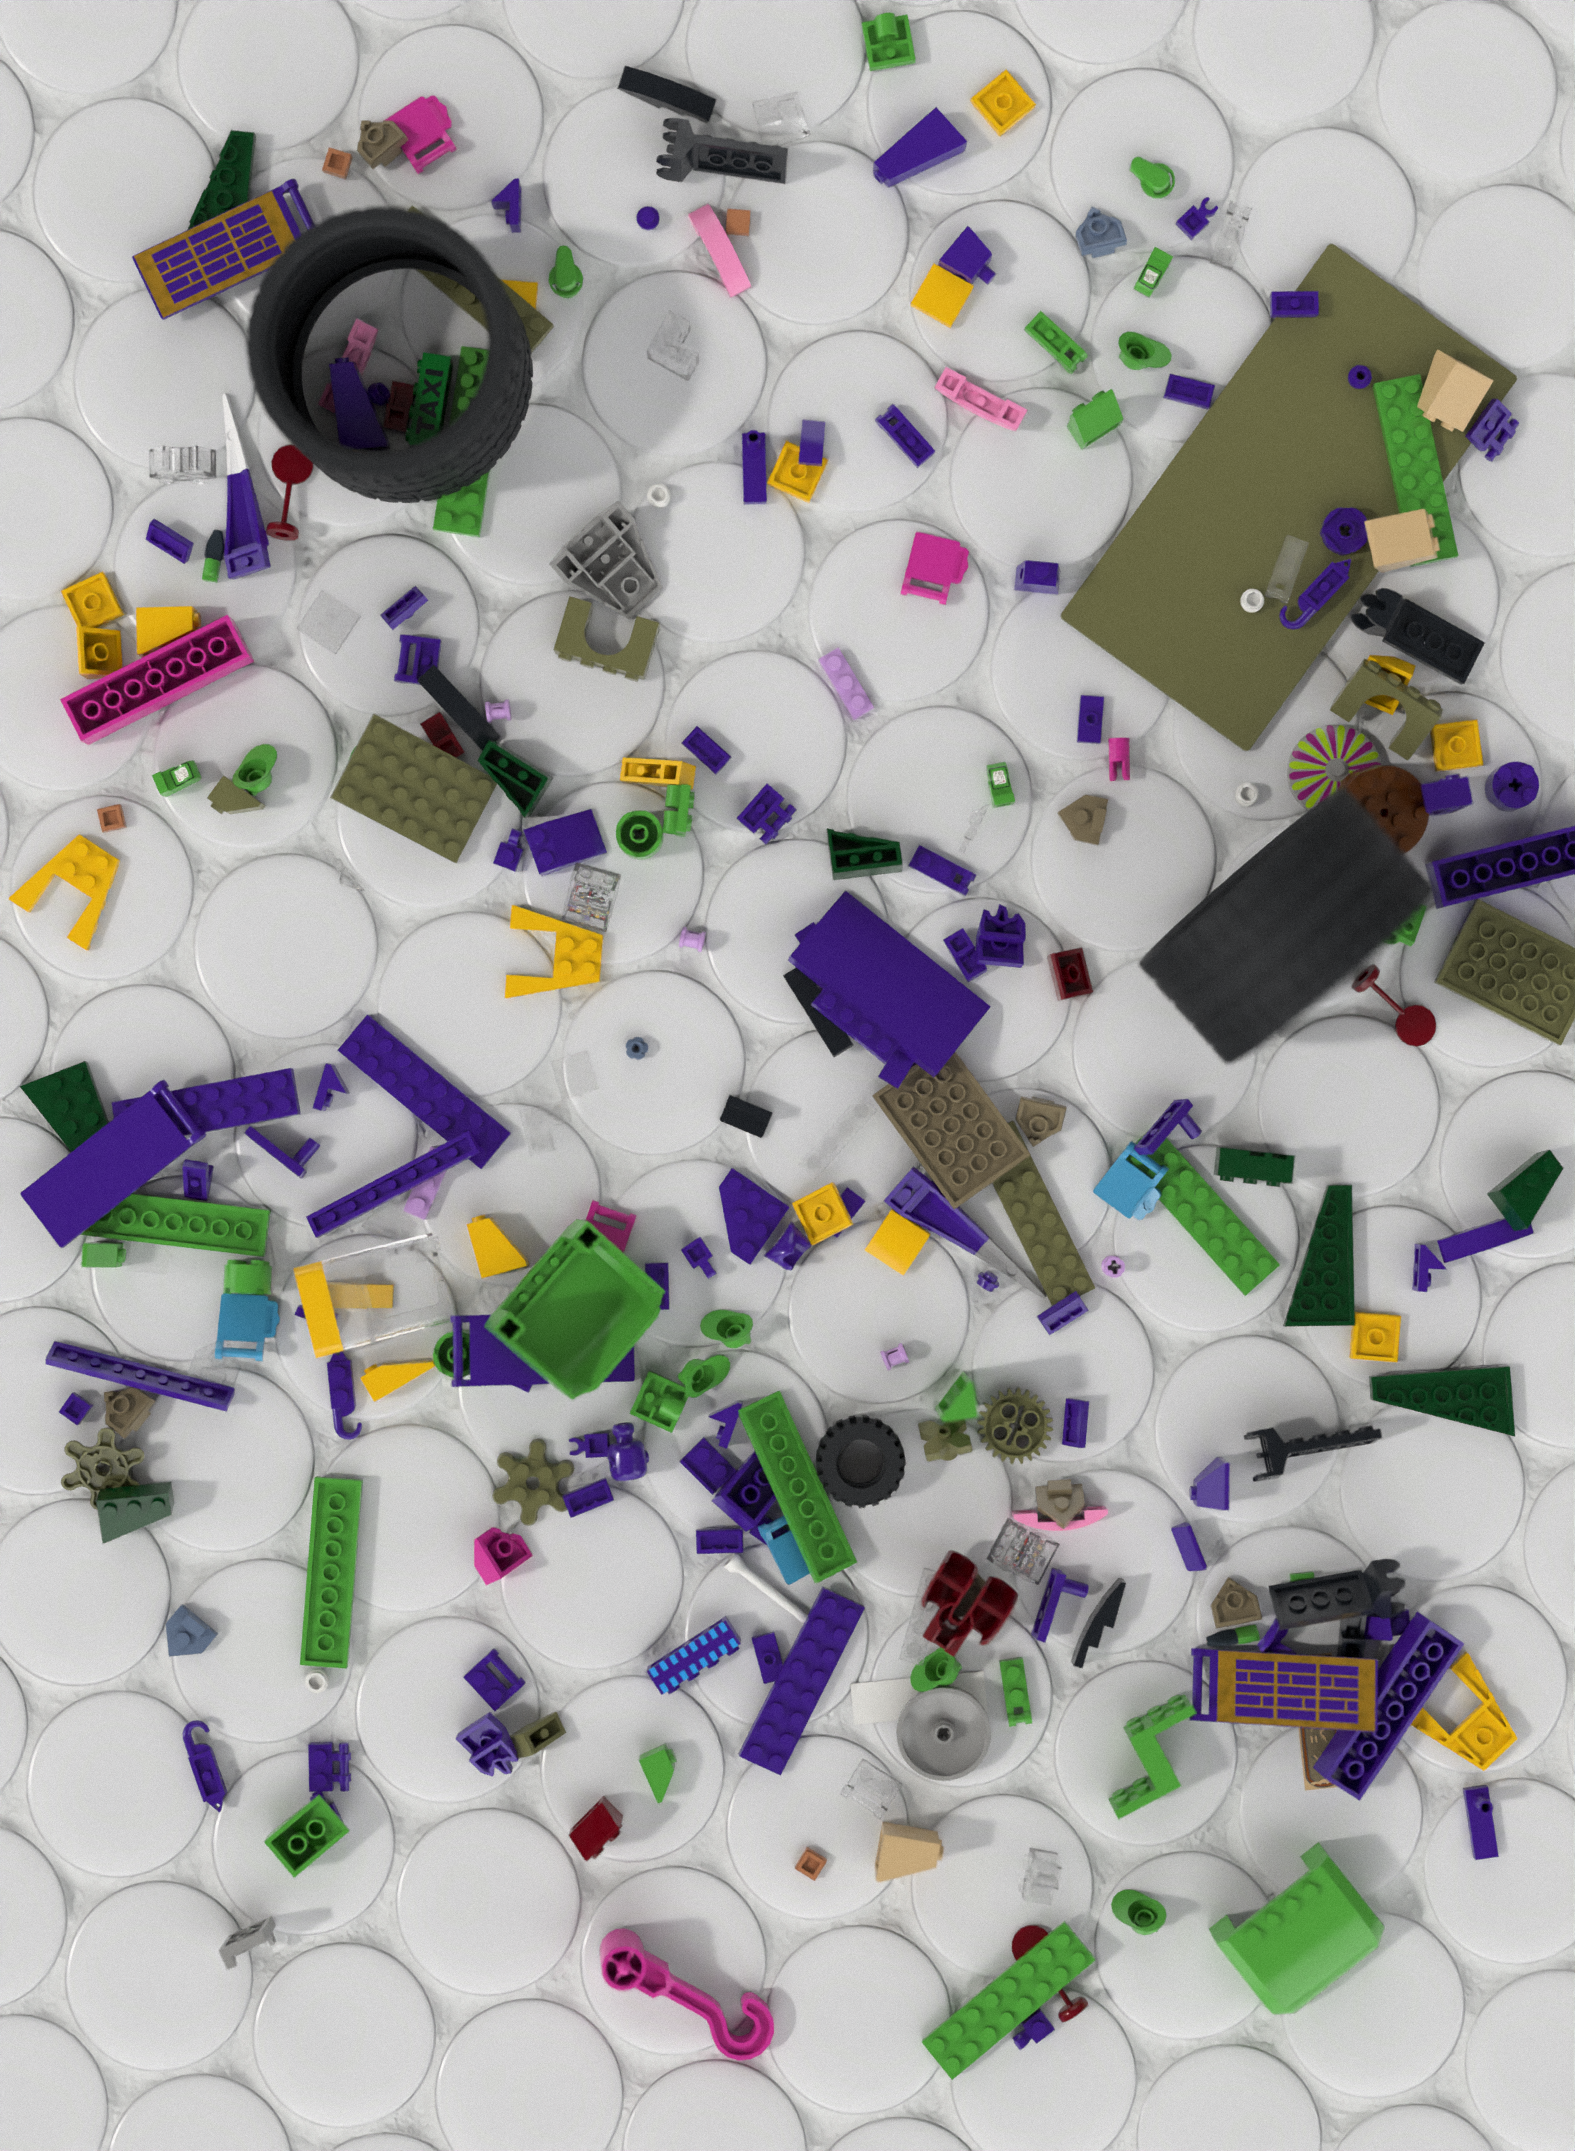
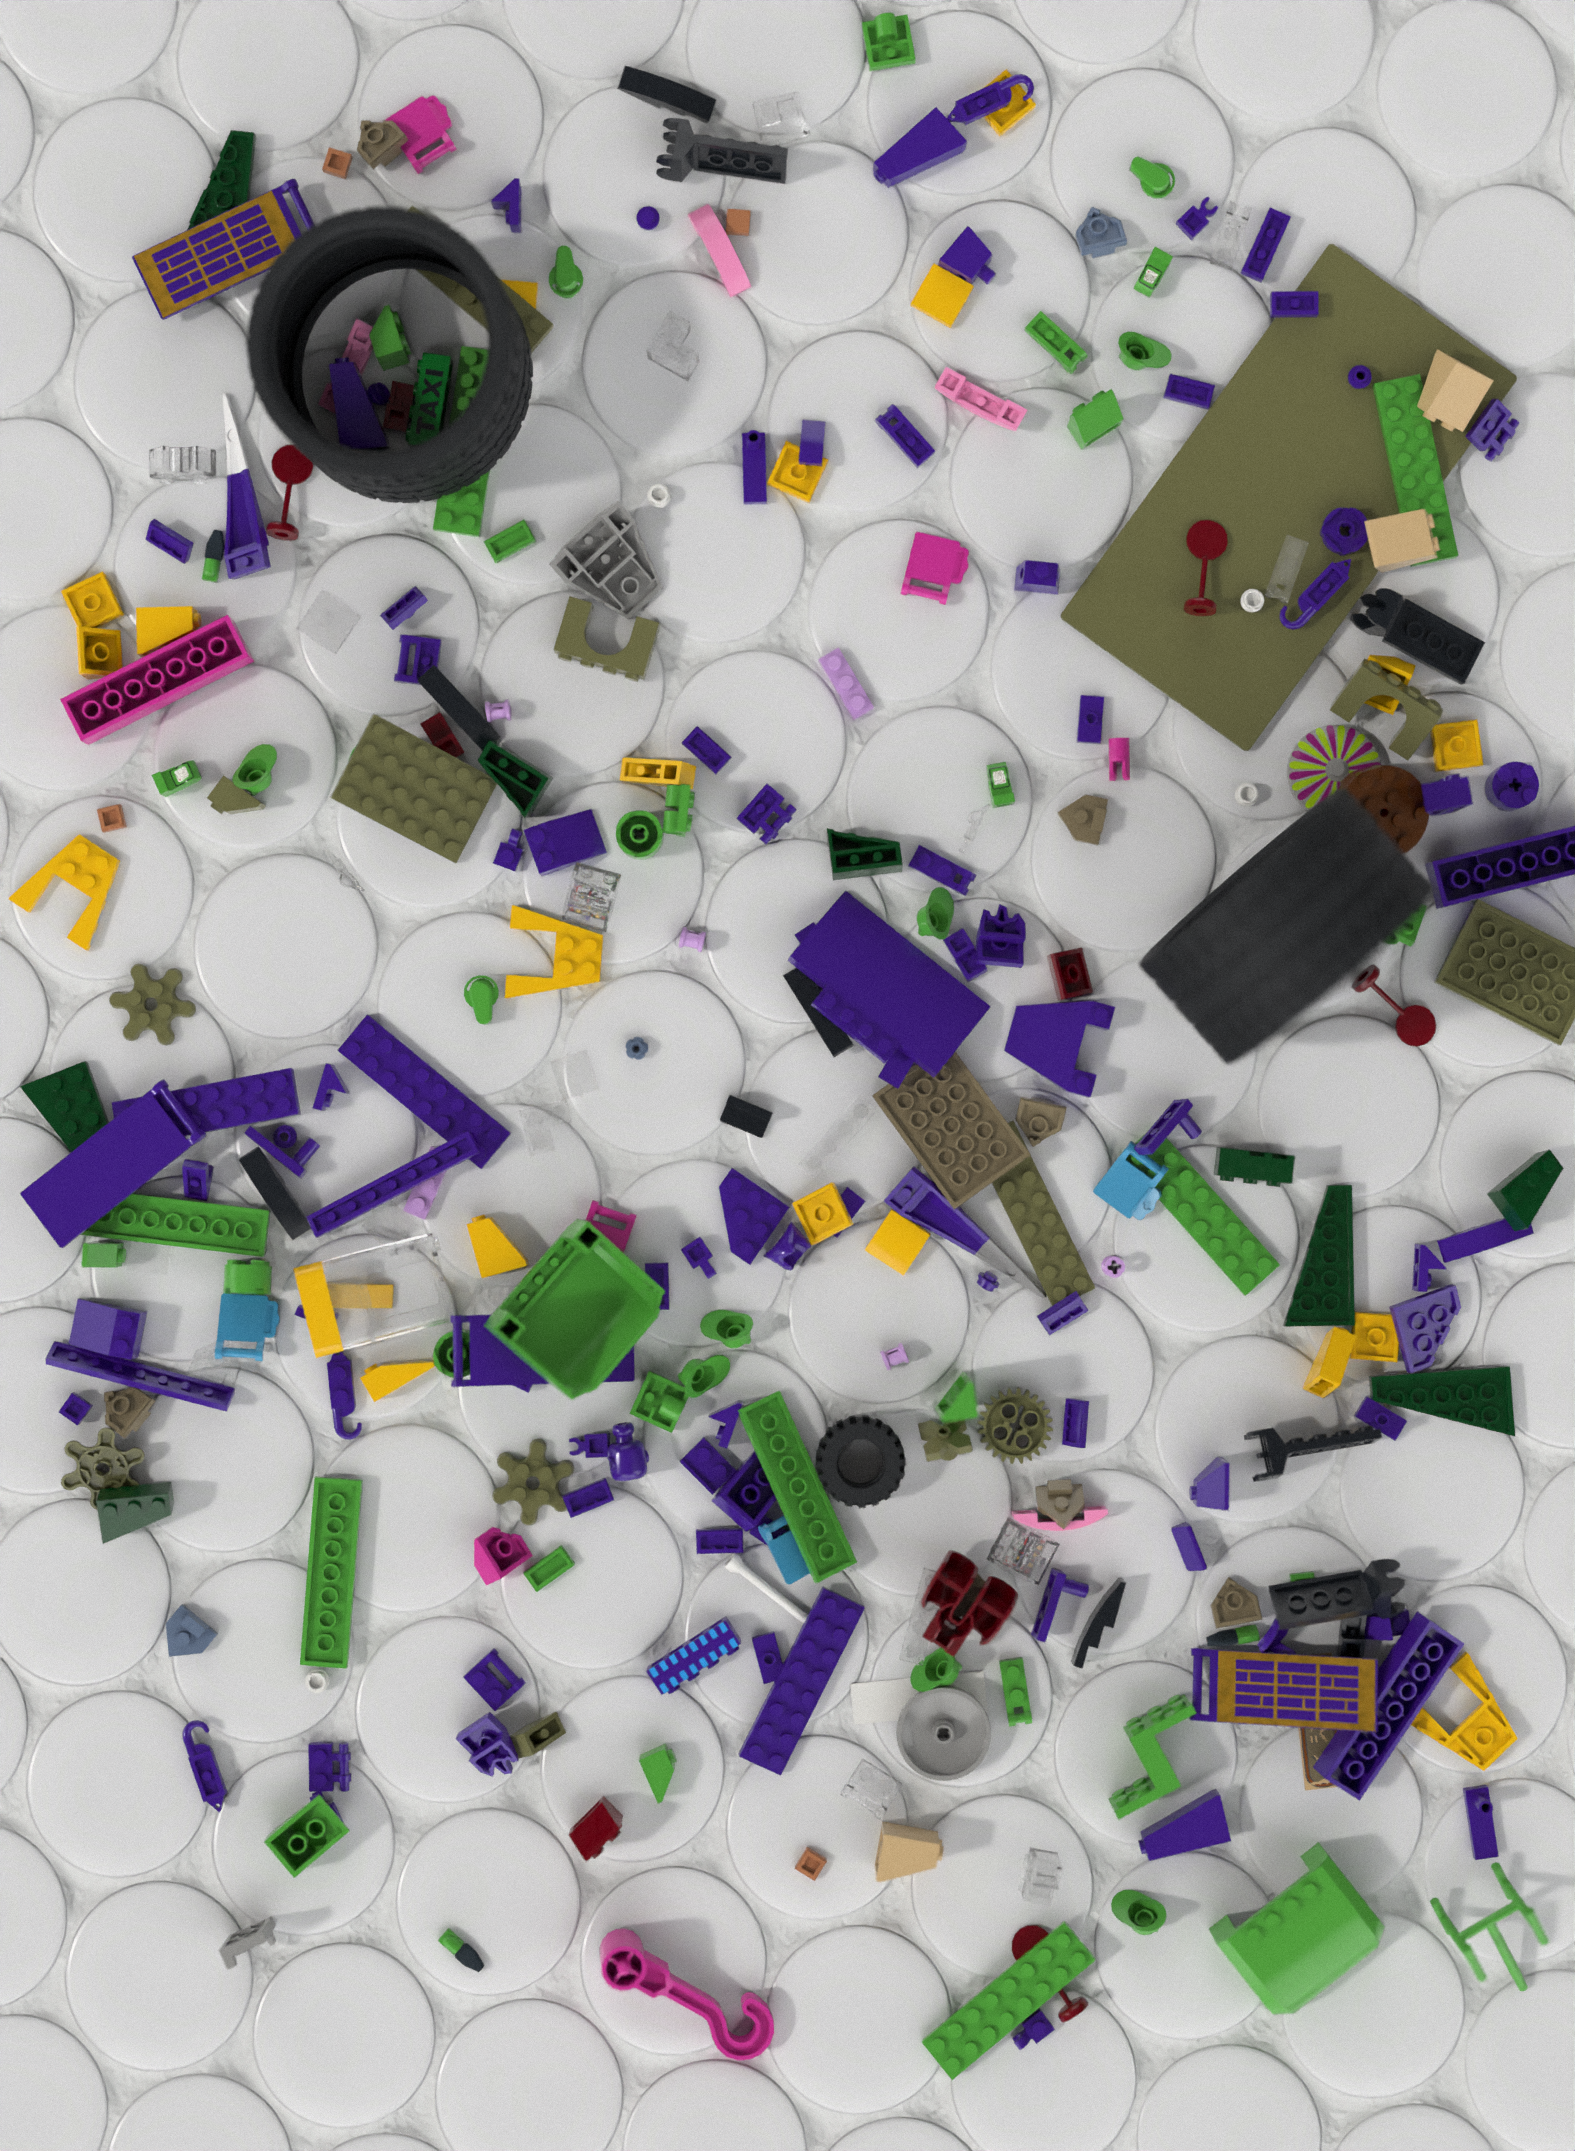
none -> dark purple slope [69,1298,147,1360]
none -> olive plate [109,964,196,1045]
none -> black slope [239,1146,311,1240]
none -> dark purple plate [273,1125,297,1148]
none -> bright green slope [369,305,412,371]
none -> piece [438,1928,484,1972]
none -> bright green piece [464,975,499,1025]
none -> bright green tile [484,520,536,563]
none -> bright green tile [523,1545,575,1592]
none -> bright green piece [917,887,954,939]
none -> dark purple plate [947,74,1034,125]
none -> dark purple wedge [1004,1001,1115,1098]
none -> dark purple slope [1138,1789,1231,1861]
none -> dark red piece [1184,520,1228,616]
none -> dark purple plate [1240,207,1291,283]
none -> yellow slope [1302,1326,1356,1398]
none -> dark purple plate [1354,1396,1407,1441]
none -> dark purple plate [1389,1284,1461,1374]
none -> bright green piece [1430,1862,1549,1991]

